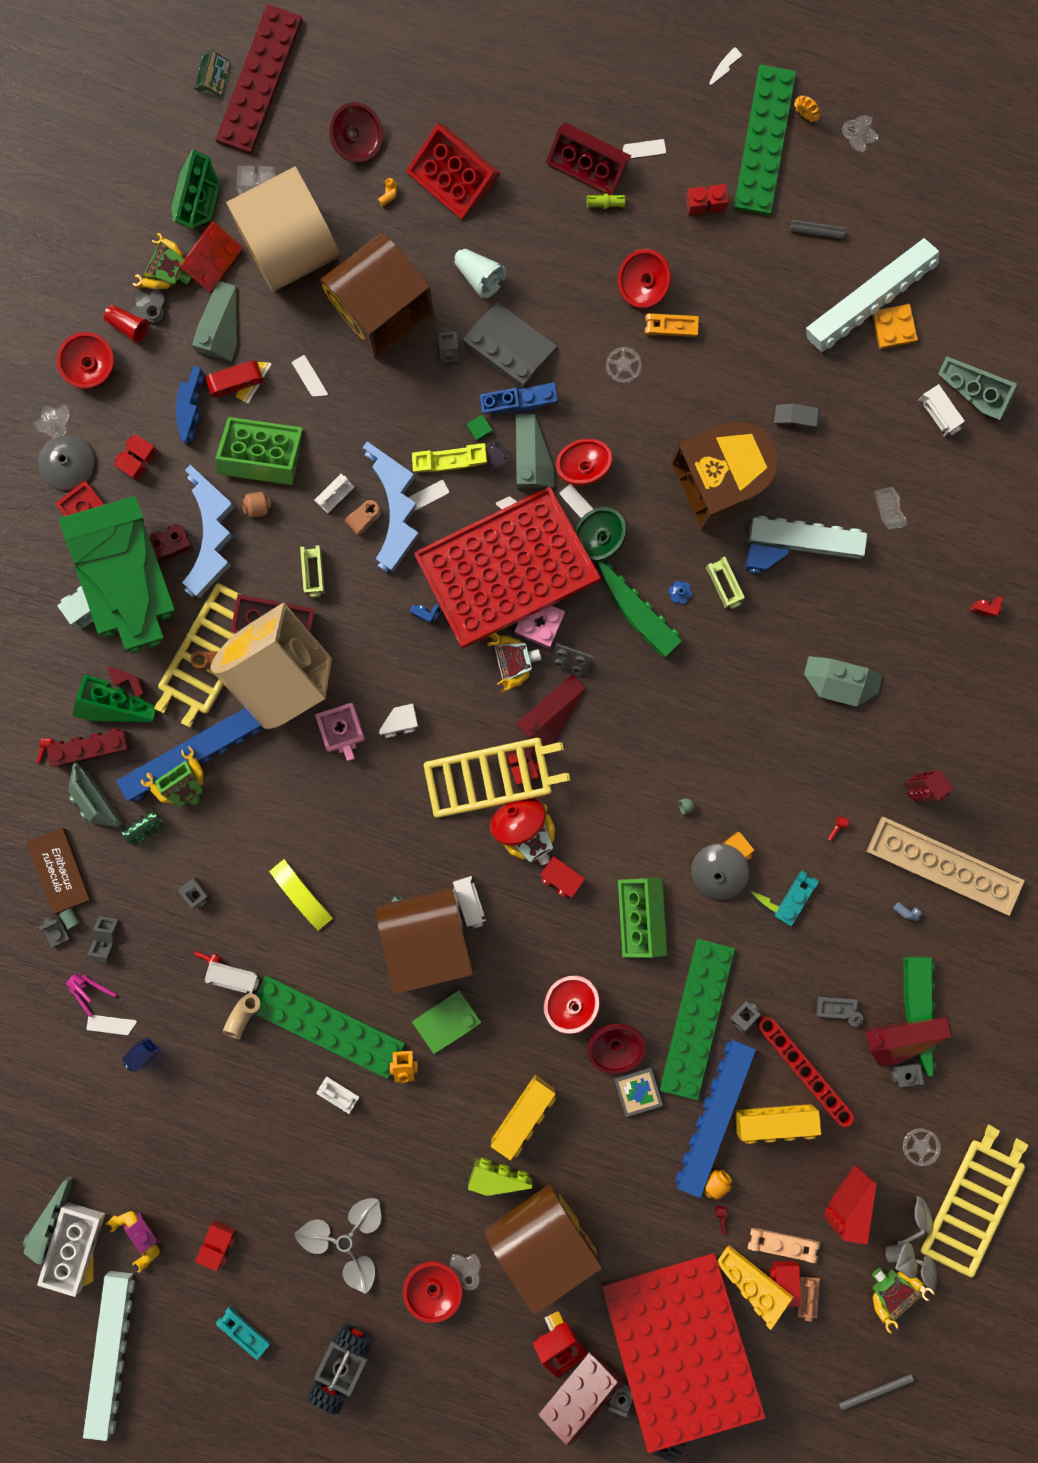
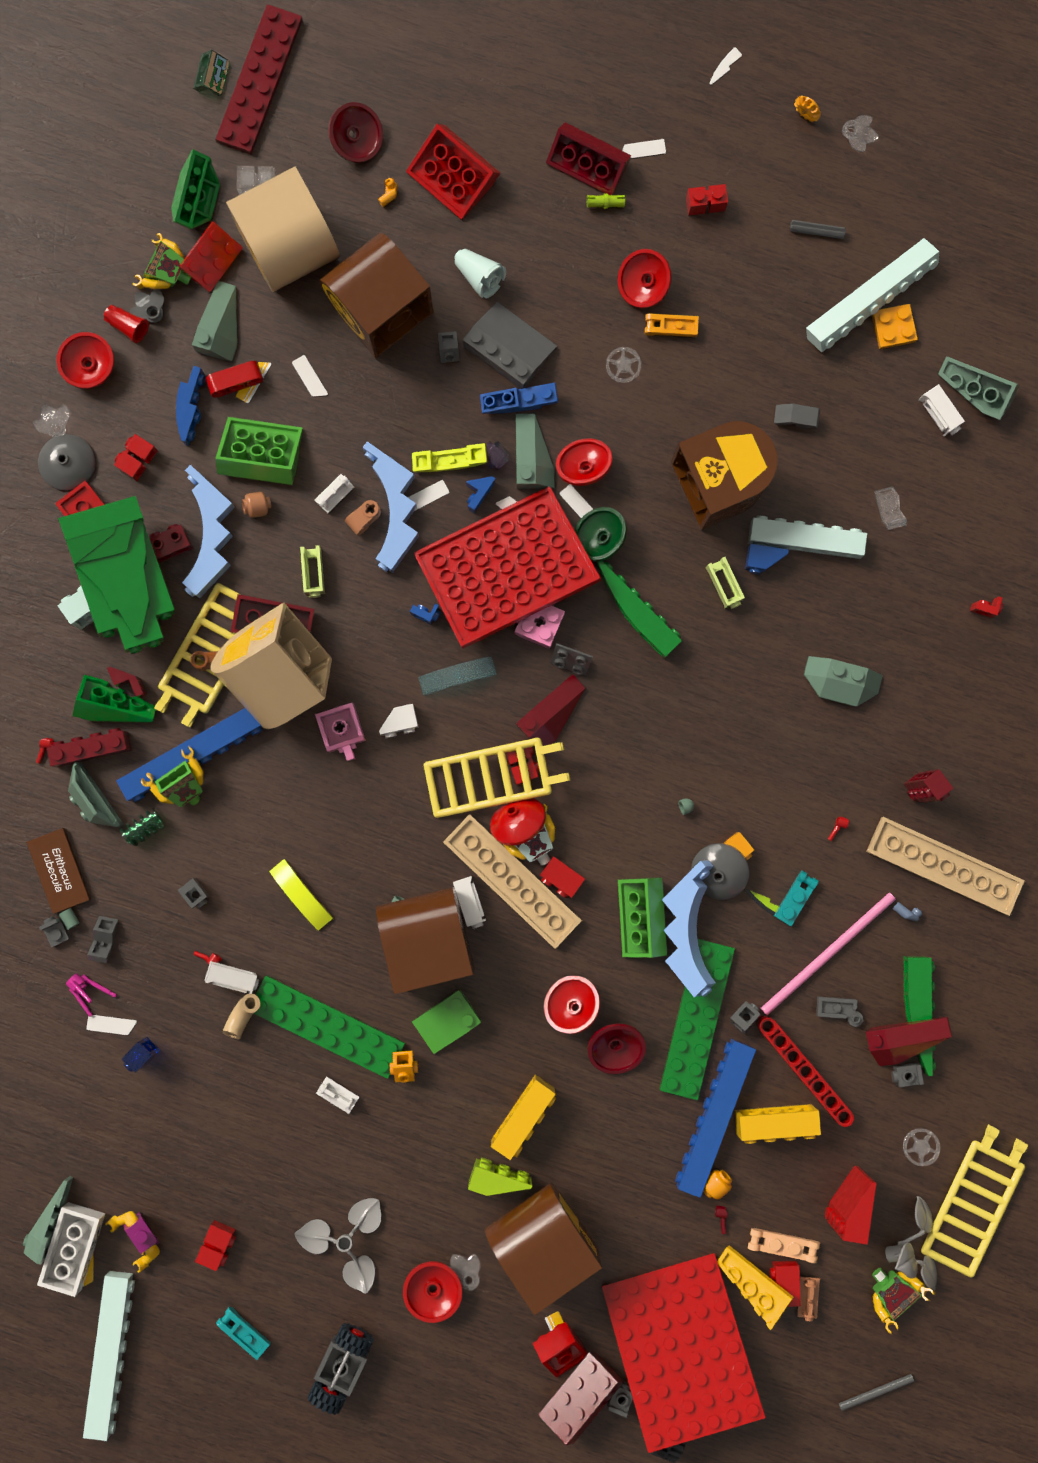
green tile [466,414,492,442] -> none
torso [487,633,541,693] -> none
tile [614,1067,663,1117] -> none
blue plant [668,581,692,604] -> none
green plate [733,65,796,216] -> none
none -> clear light blue slope [418,656,497,696]
none -> tan plate [443,814,582,949]
none -> blue slope [466,476,496,514]
none -> light blue arch [662,860,715,997]
none -> bright pink piece [761,893,896,1015]

